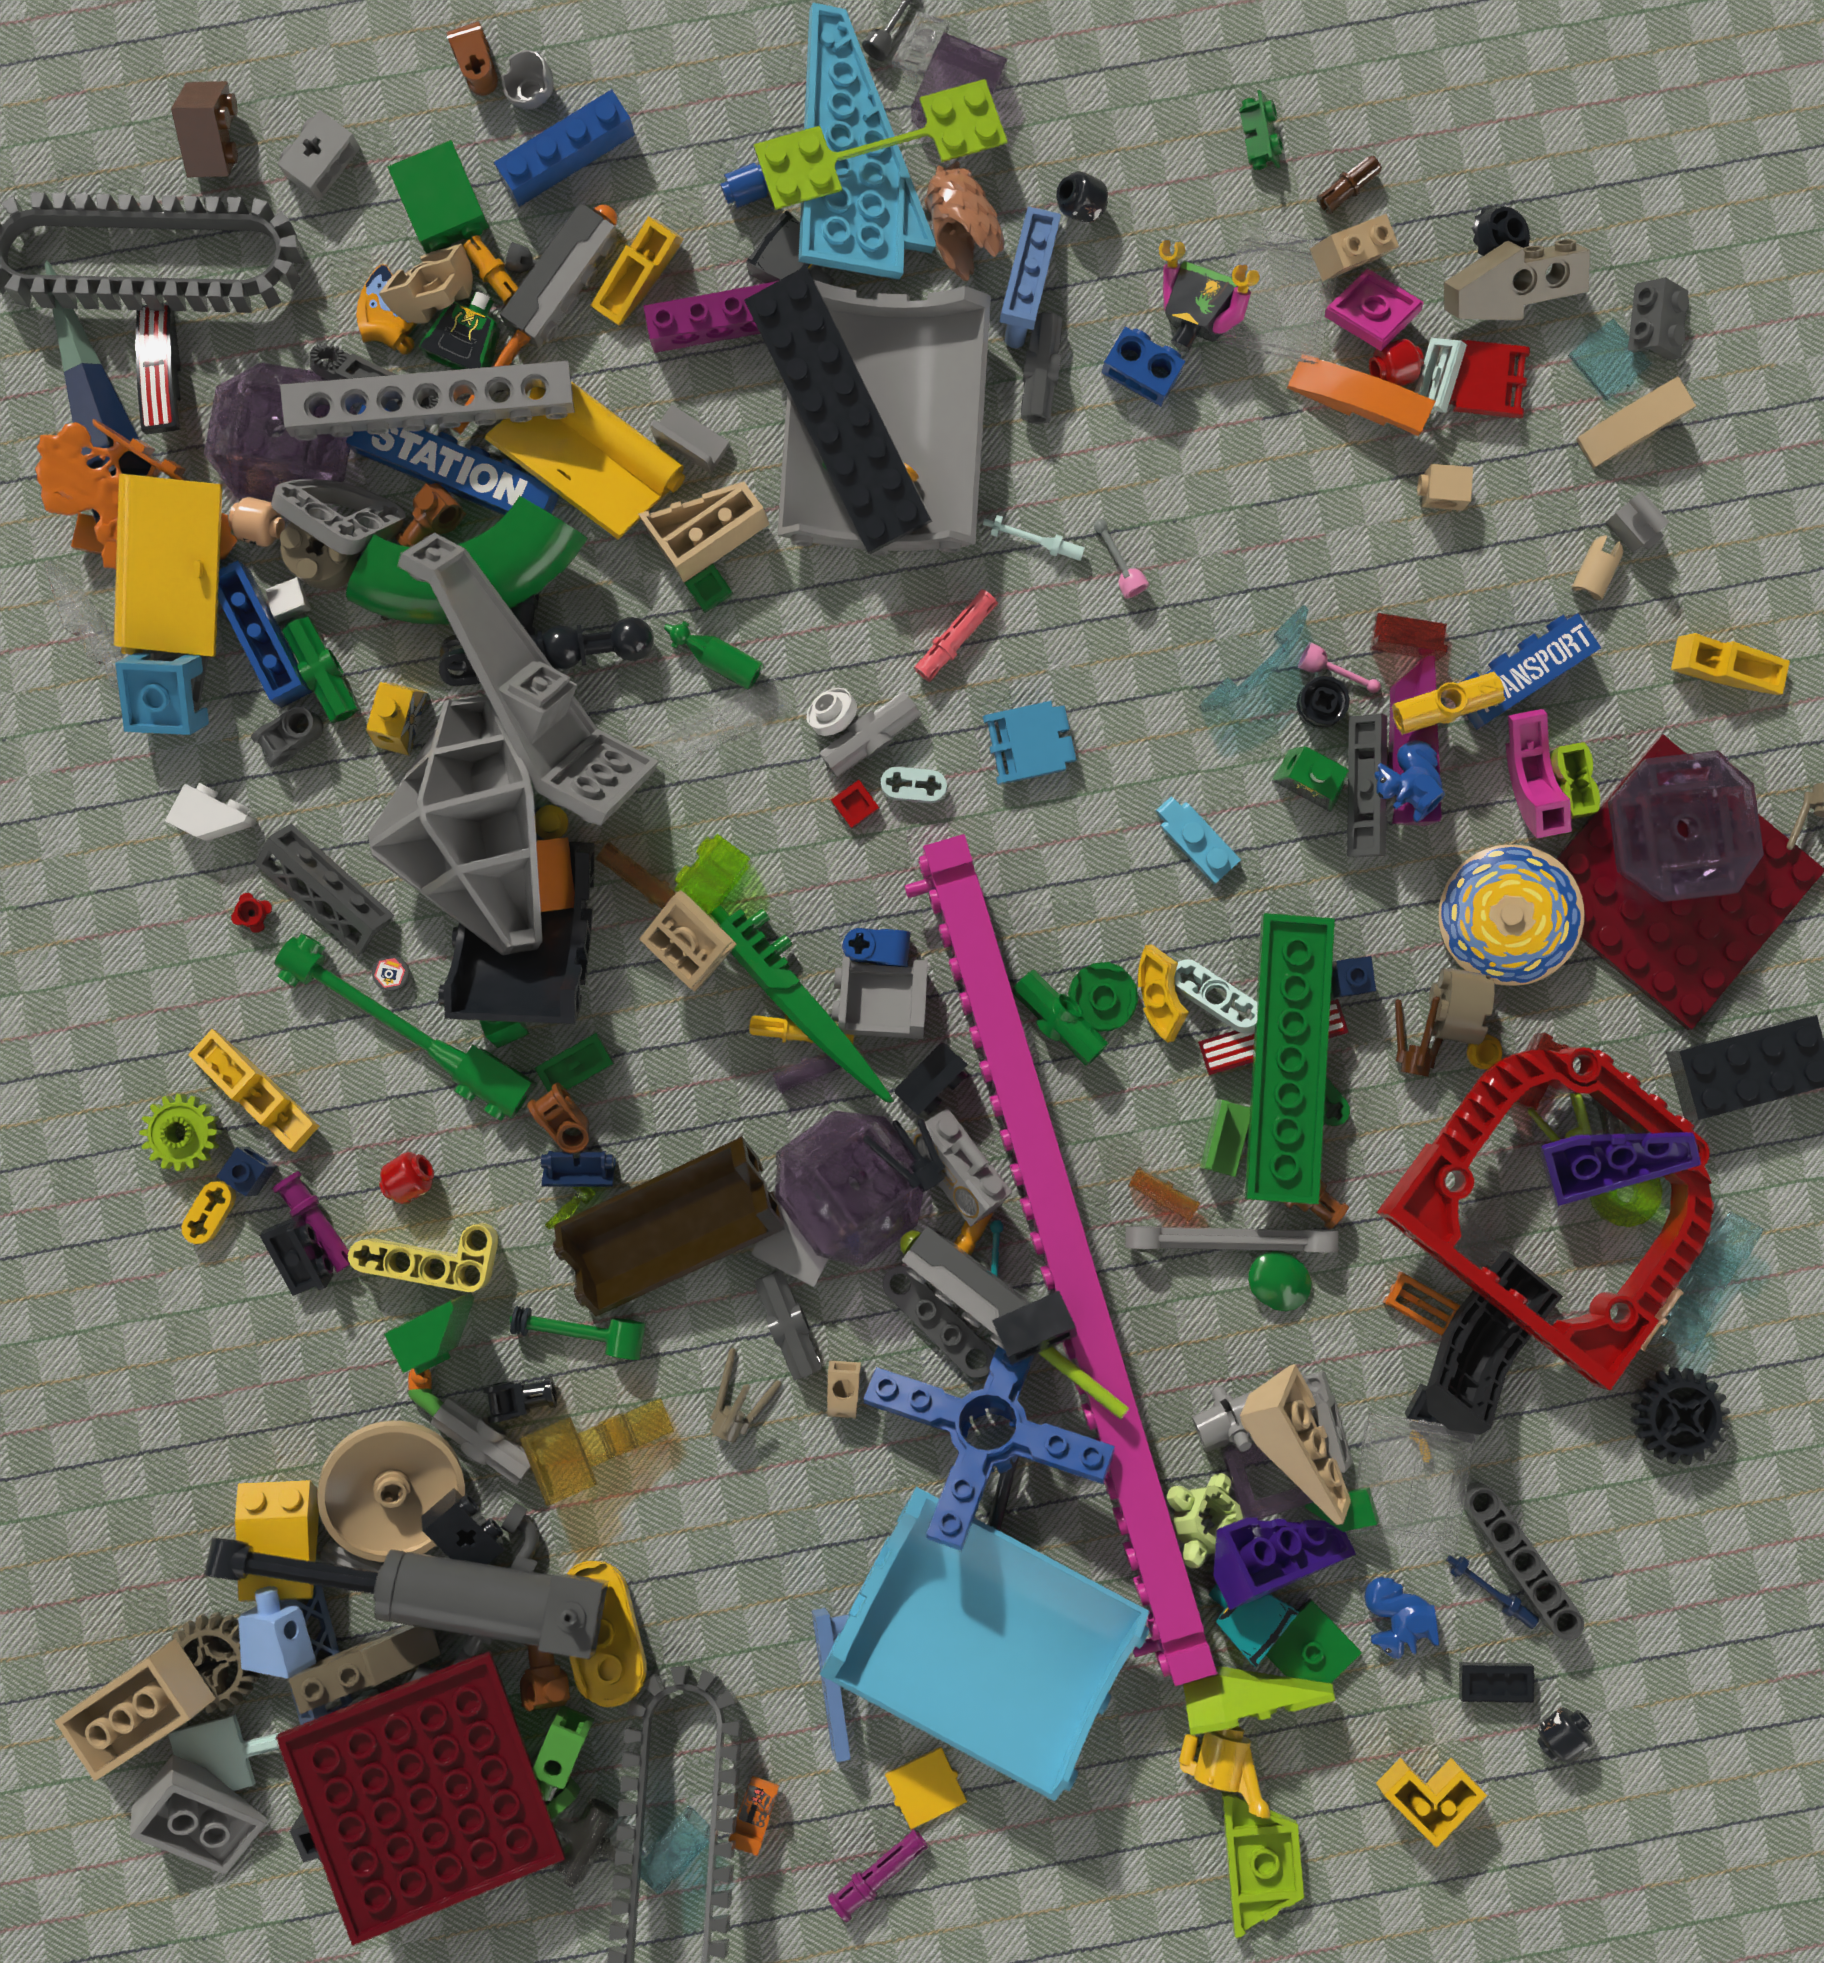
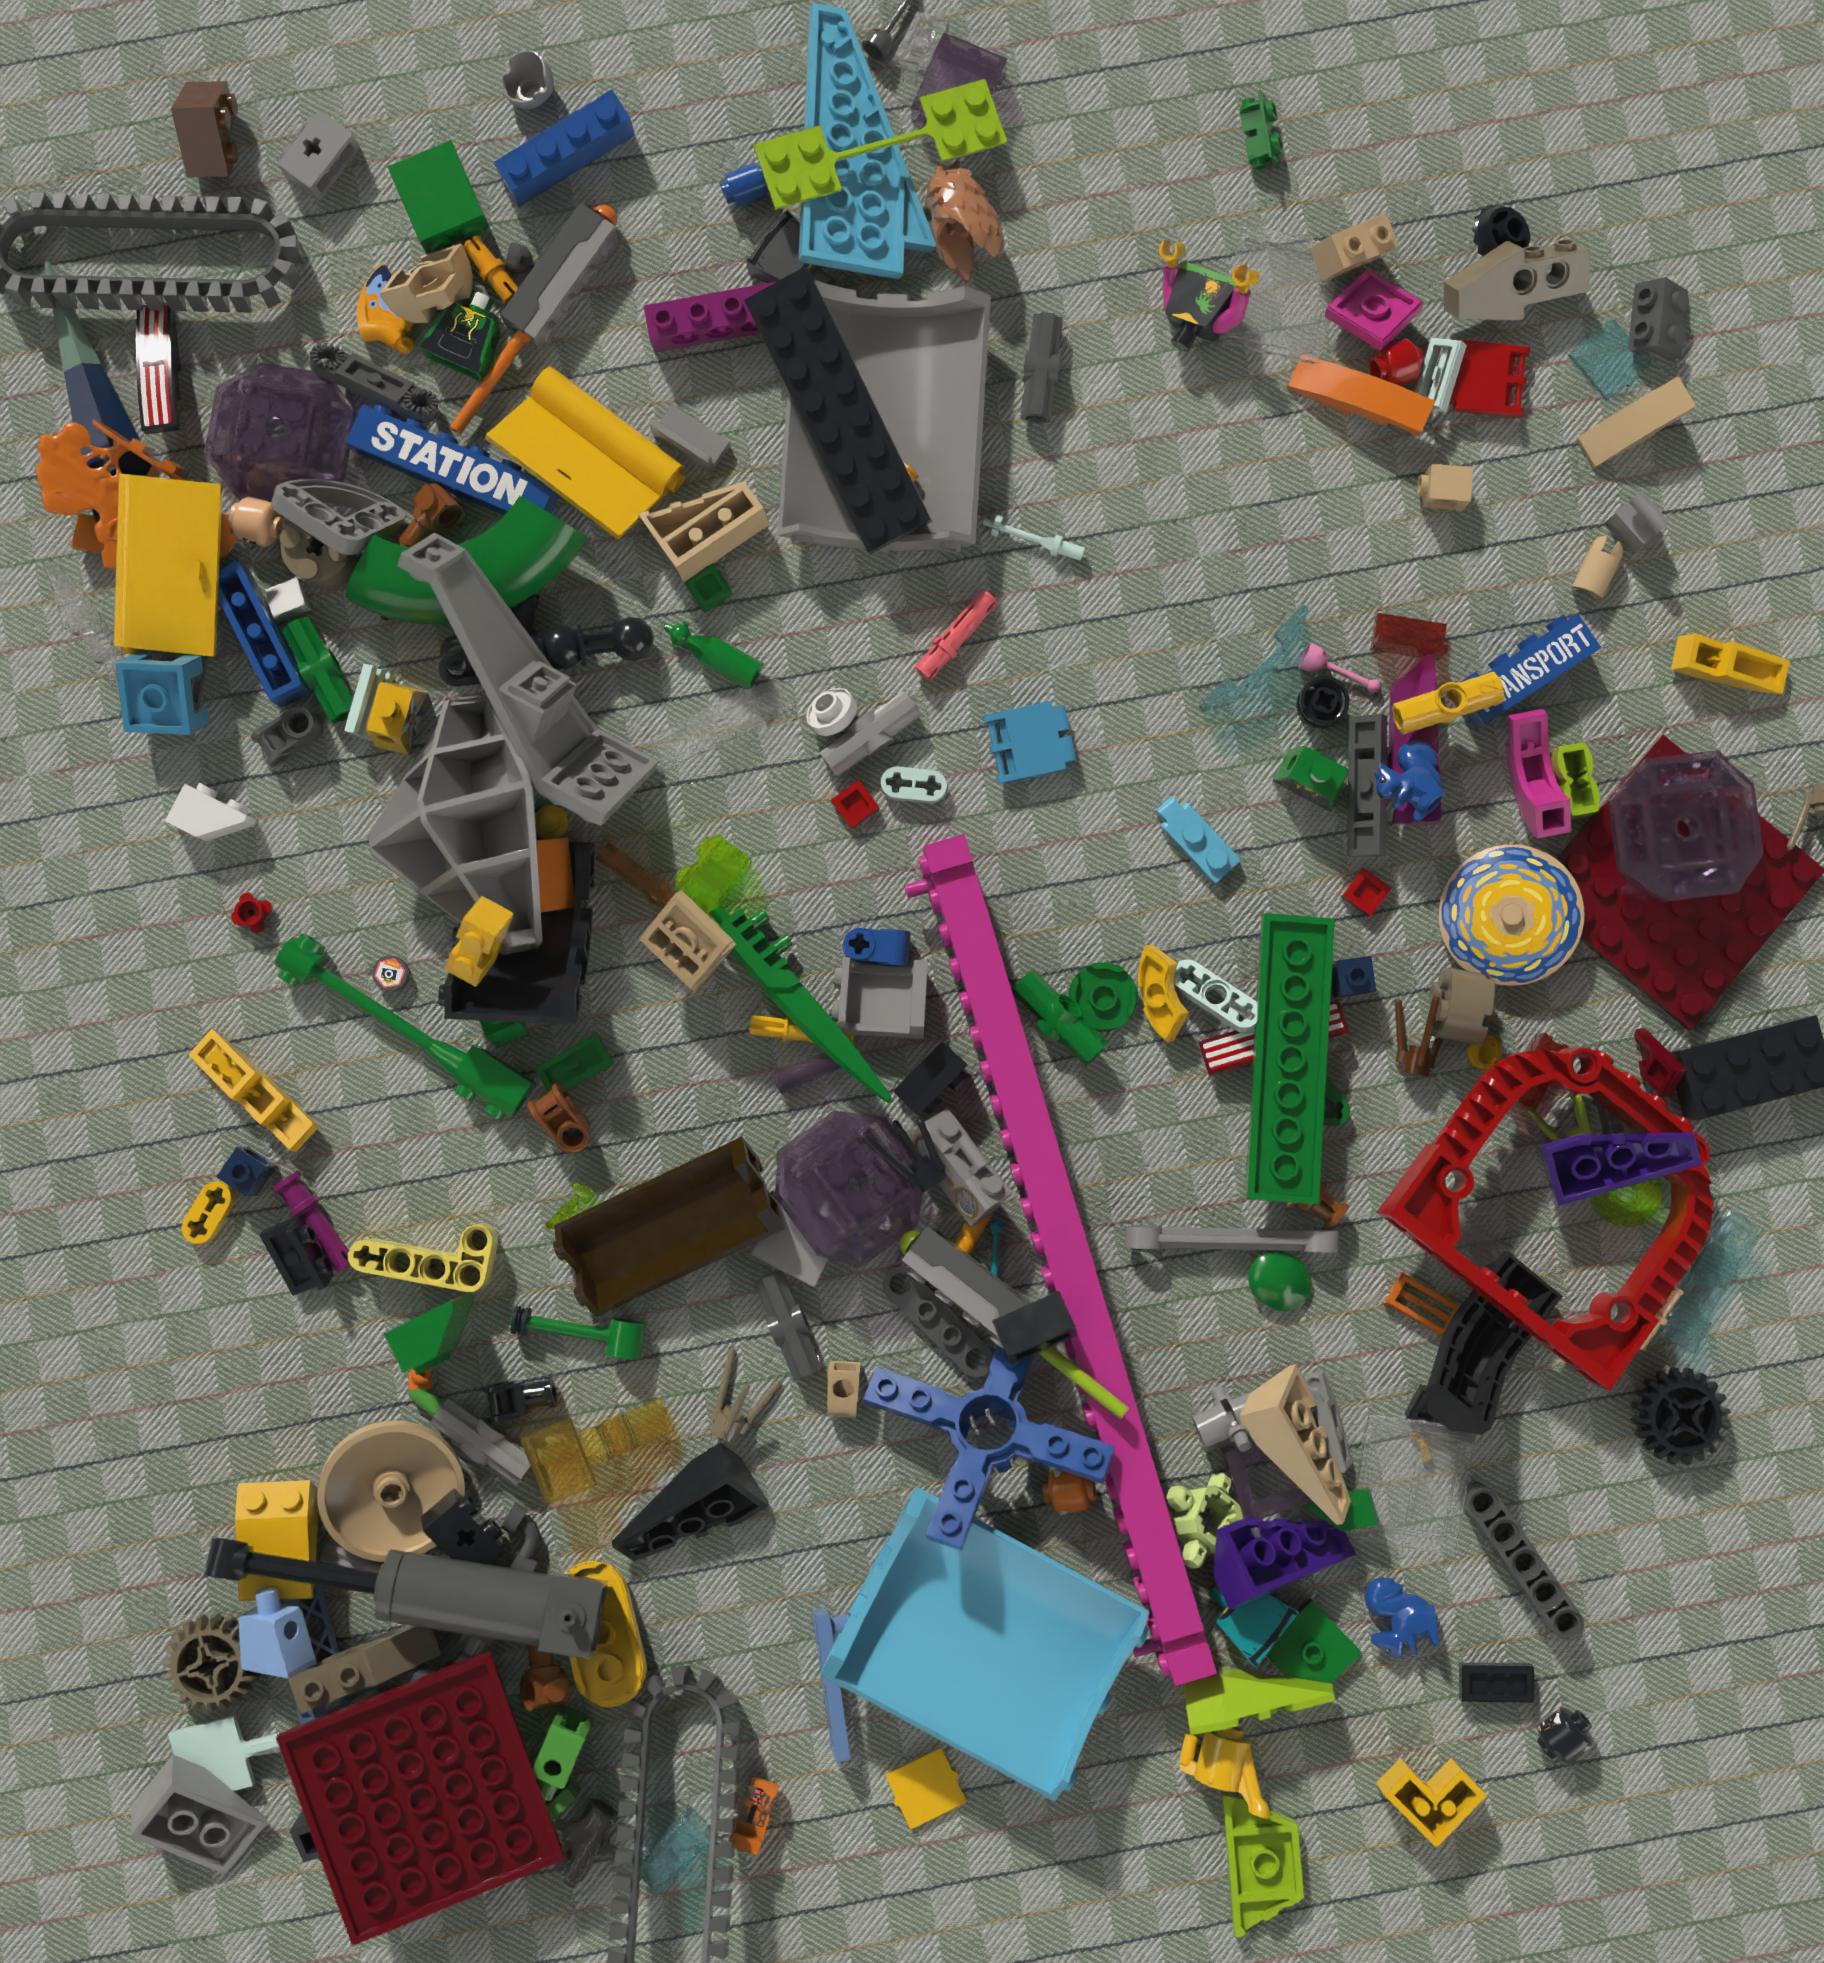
tan brick [54,1638,216,1782] -> none
lime gear [139,1094,222,1171] -> none
dark grey fence [255,823,394,956] -> none
light grey brick [280,361,575,441] -> none
red head [379,1152,434,1204] -> none
dark orange piece [446,21,498,96] -> none
dark blue hinge [541,1151,616,1187] -> none
yellow slope [590,216,684,326] -> none
magenta pin [827,1828,928,1923] -> none
black bar [987,1438,1019,1531] -> none
medium blue piece [999,207,1061,348] -> none
black head [1056,171,1108,224] -> none
hinge [1094,519,1149,599] -> none
blue brick [1101,327,1185,407] -> none
clear orange pin [1128,1167,1200,1222] -> none
bright green panel [1200,1099,1250,1177] -> none
reddish brown axle [1317,156,1382,215] -> none
dark blue piece [1446,1555,1539,1629] -> none
none -> light aqua tile [344,664,395,741]
none -> yellow brick [444,896,514,987]
none -> black wedge [611,1442,769,1561]
none -> orange head [1042,1468,1097,1515]
none -> red tile [1340,867,1392,917]
none -> dark red tile [1634,1028,1686,1098]

